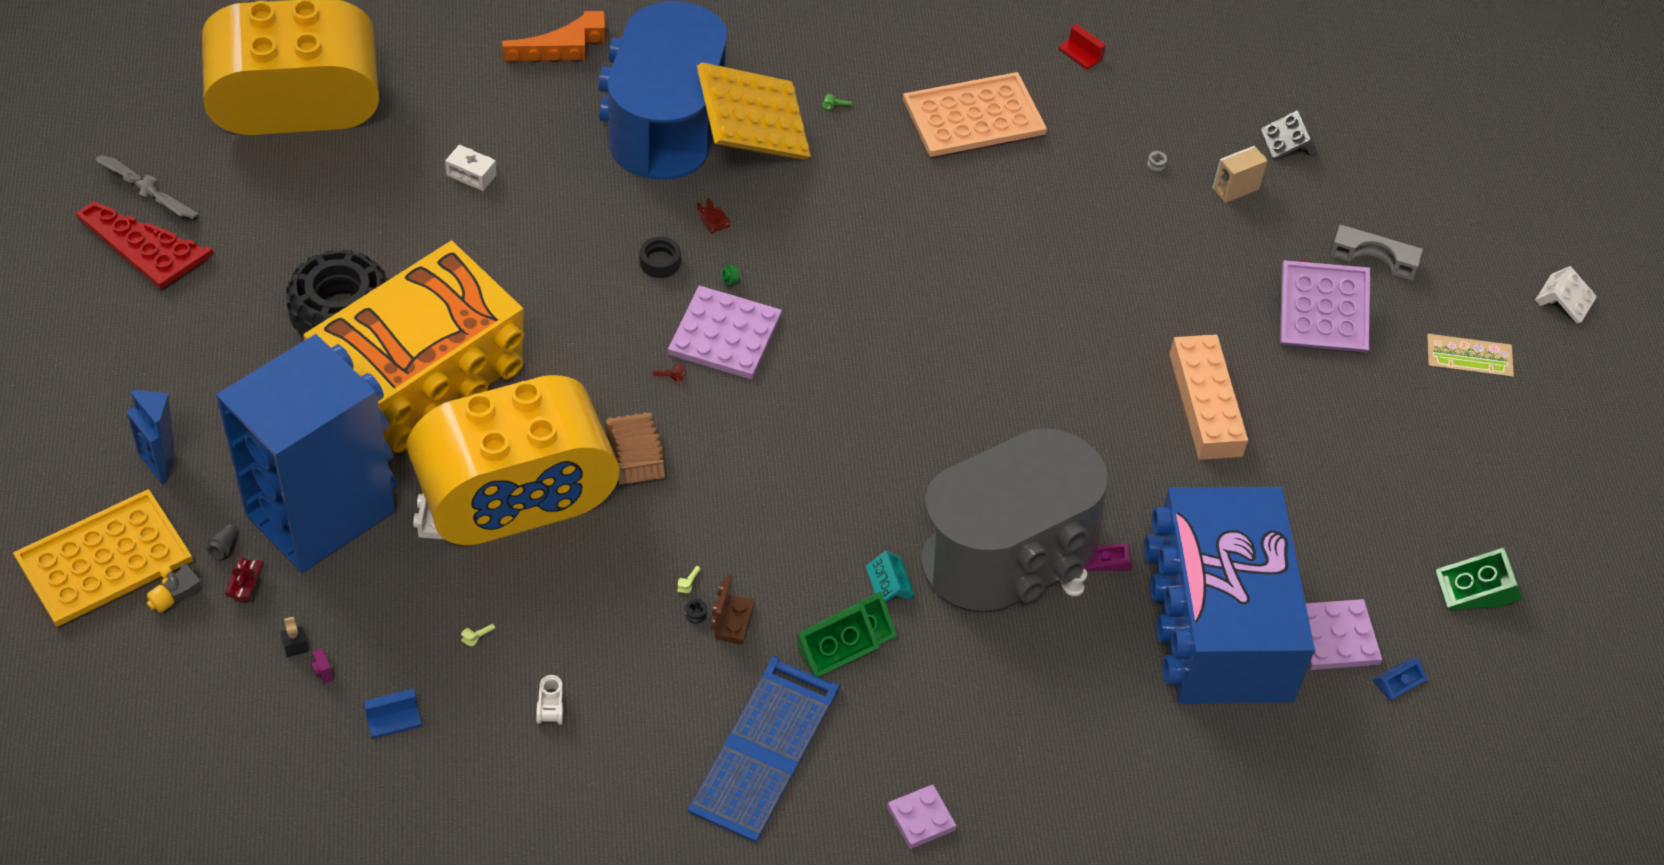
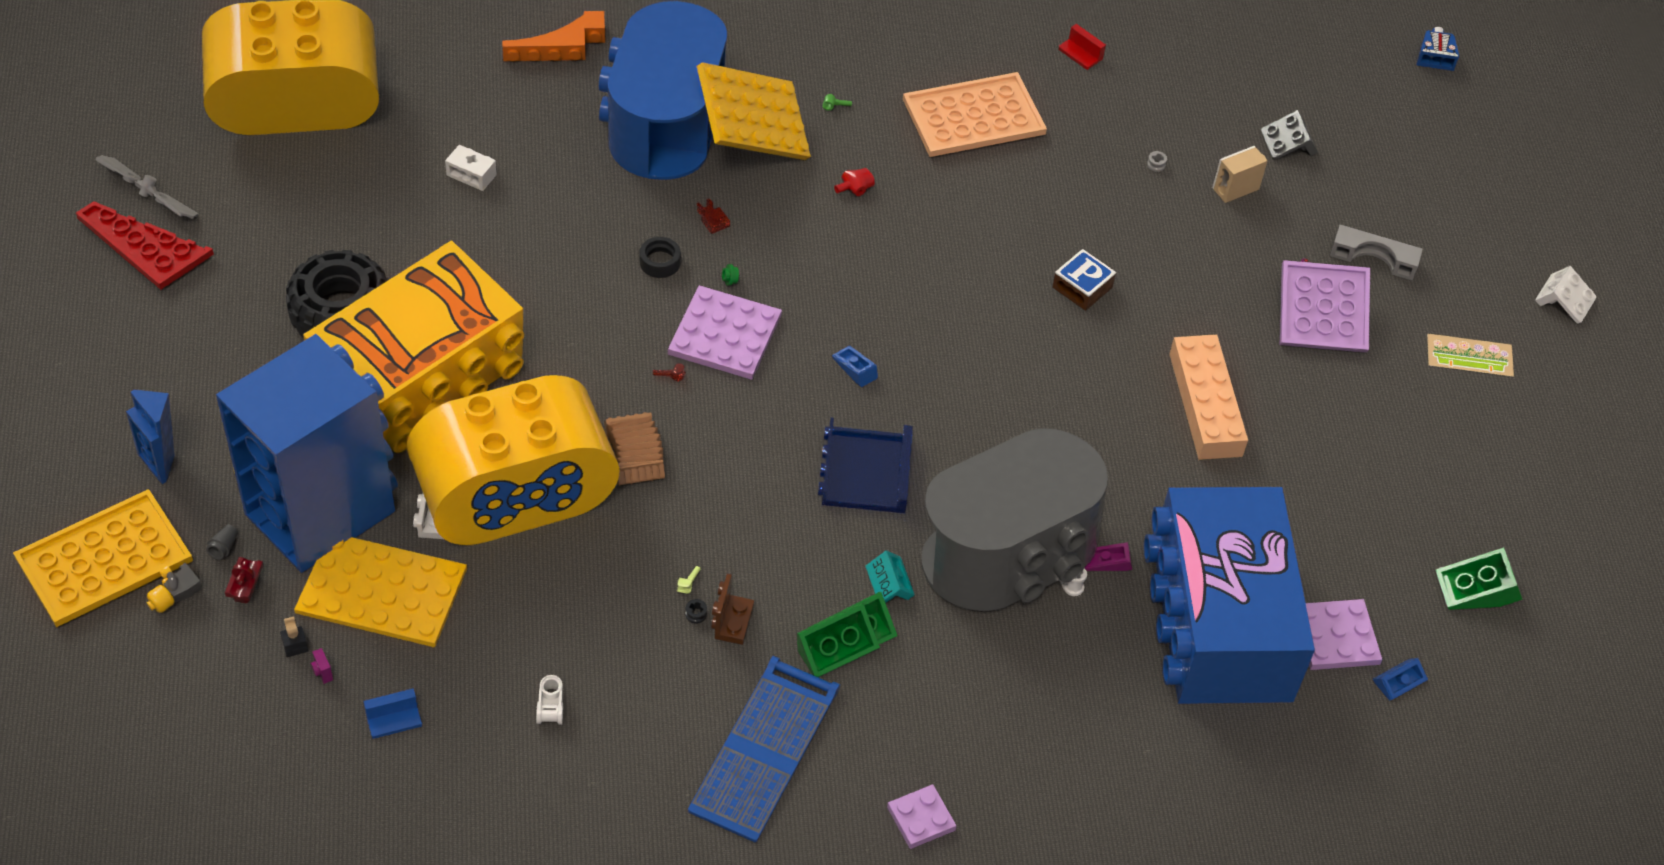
yellowish green hand [461,624,495,647] -> none
none -> yellow plate [294,537,467,647]
none -> clear blue panel [818,418,913,514]
none -> blue slope [832,346,878,387]
none -> red piece [834,168,875,196]
none -> piece [1052,249,1116,311]
none -> blue torso [1416,27,1459,71]

